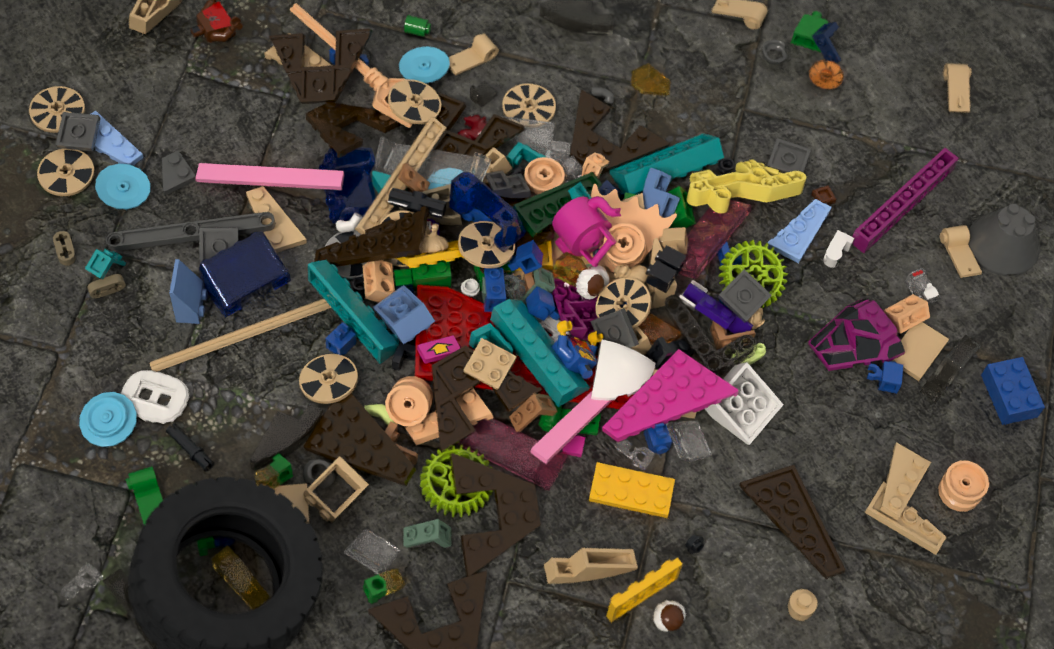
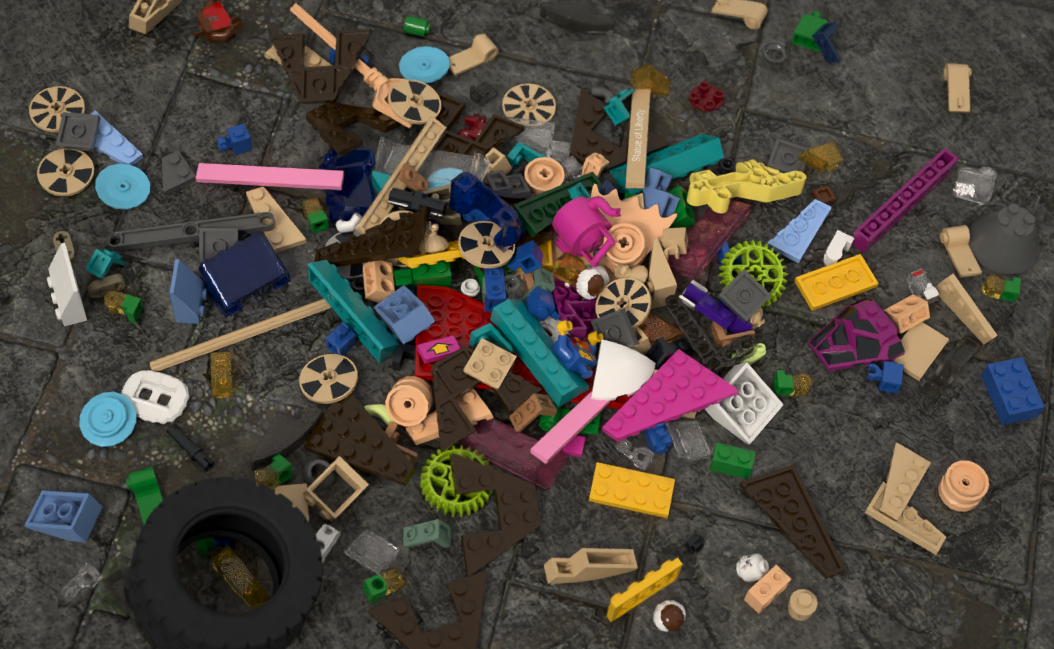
black piece [645,245,686,293] -> none
clear orange dish [809,60,844,89] -> none
none -> medium blue slope [24,491,103,542]
none -> white slope [47,243,87,327]
none -> leg [104,291,144,323]
none -> clear yellow slope [211,352,233,398]
none -> blue brick [217,124,252,155]
none -> leg [302,197,328,234]
none -> white leg [316,524,340,564]
none -> teal bracket [604,87,635,126]
none -> tan tile [626,89,651,188]
none -> dark red dish [689,81,724,112]
none -> green brick [709,442,755,479]
none -> white head [736,553,769,582]
none -> light nougat brick [744,565,791,614]
none -> leg [773,370,813,396]
none -> yellow plate [794,254,879,311]
none -> clear yellow slope [798,141,843,172]
none -> tan wing [935,274,998,344]
none -> clear slope [952,166,996,206]
none -> leg [982,275,1021,302]

